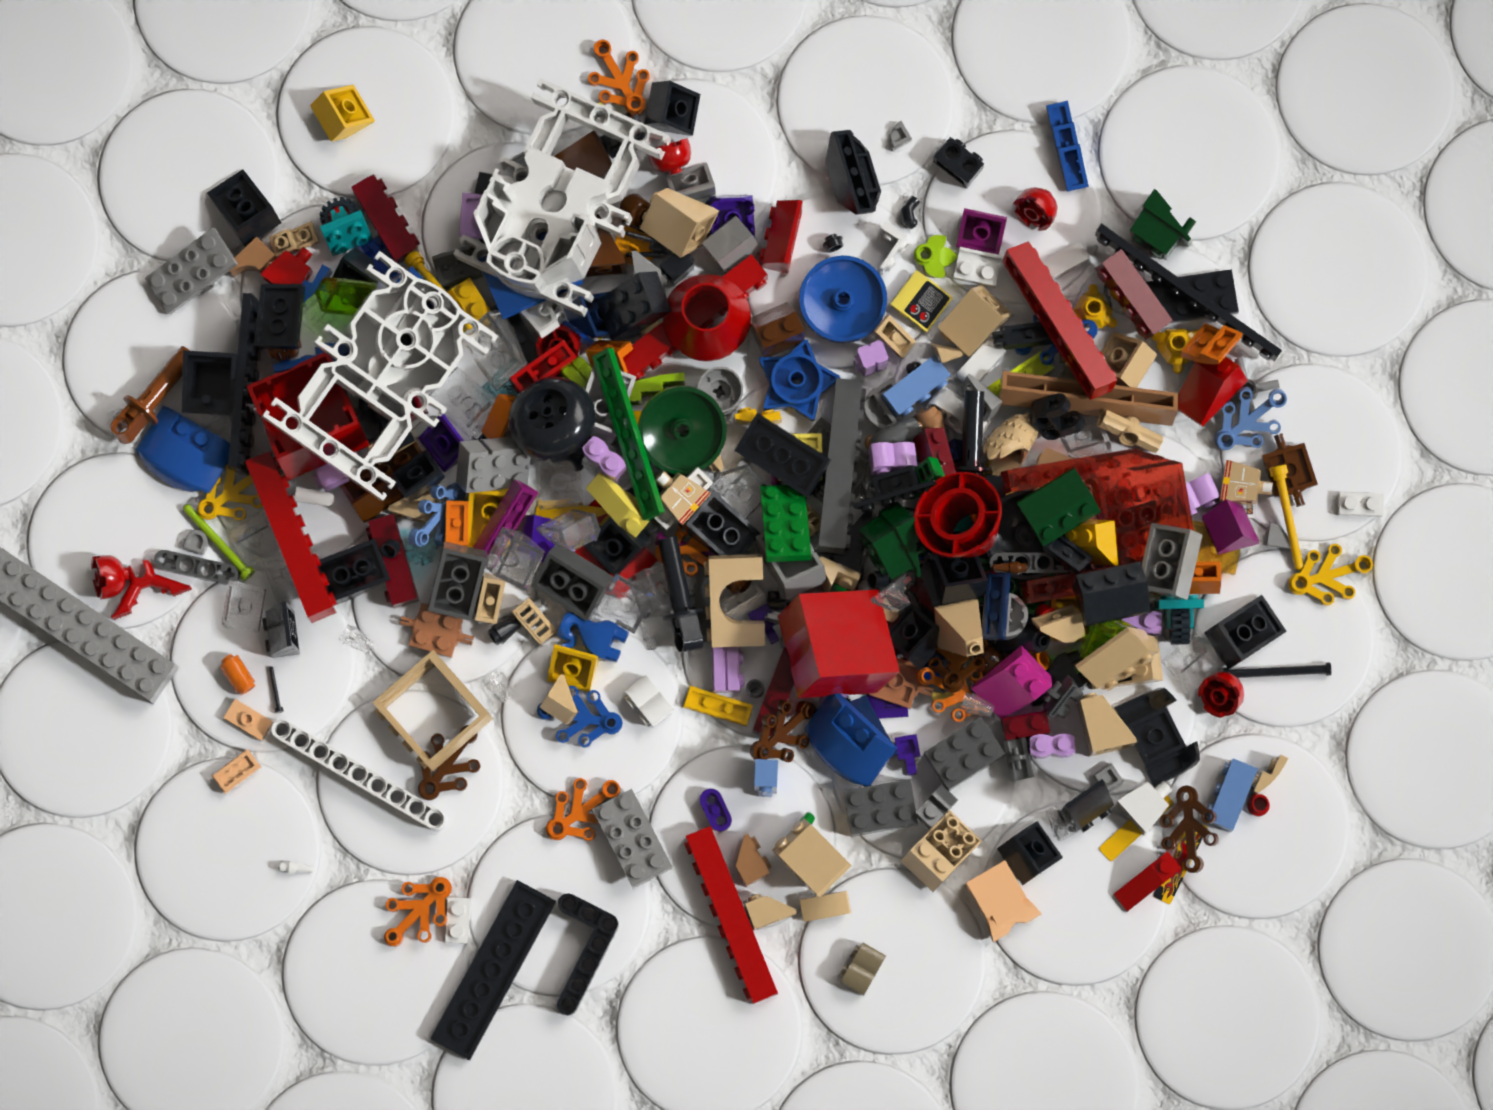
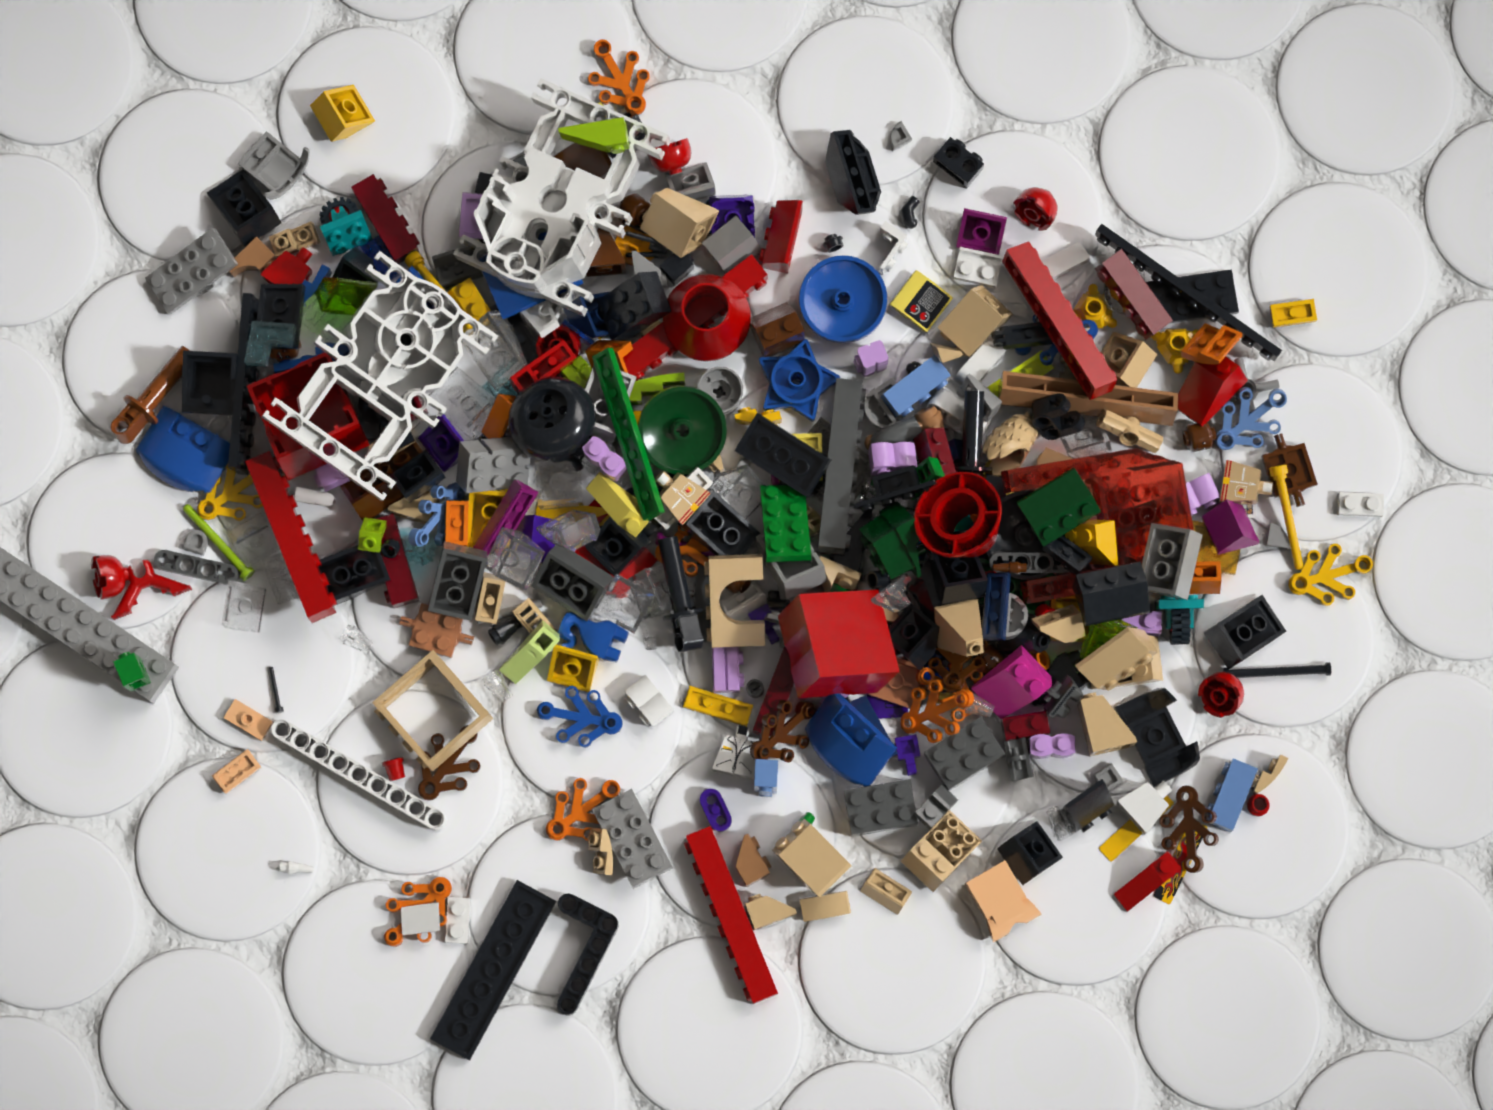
orange head [220,654,256,695] -> none
black slope [262,602,300,658] -> none
tan slope [540,674,578,724] -> none
black slope [644,81,701,136] -> none
dark tan brick [839,943,886,996] -> none
tan slope [874,314,916,358] -> none
lime plate [914,235,958,278] -> none
blue slope [1046,100,1089,192] -> none
dark green piece [1130,189,1196,259] -> none
clear slope [1161,633,1224,695] -> none
none -> green brick [113,652,151,692]
none -> light grey piece [238,131,310,200]
none -> clear light blue plate [244,321,297,367]
none -> lime bracket [358,517,386,553]
none -> red piece [382,757,405,781]
none -> white sticker [401,902,440,935]
none -> yellowish green slope [499,620,560,684]
none -> lime slope [558,117,630,154]
none -> tan slope [588,828,613,875]
none -> white torso [712,725,755,780]
none -> tan slope [861,868,912,915]
none -> orange plant [900,679,974,743]
none -> reddish brown head [1182,423,1217,452]
none -> yellow plate [1269,299,1317,328]

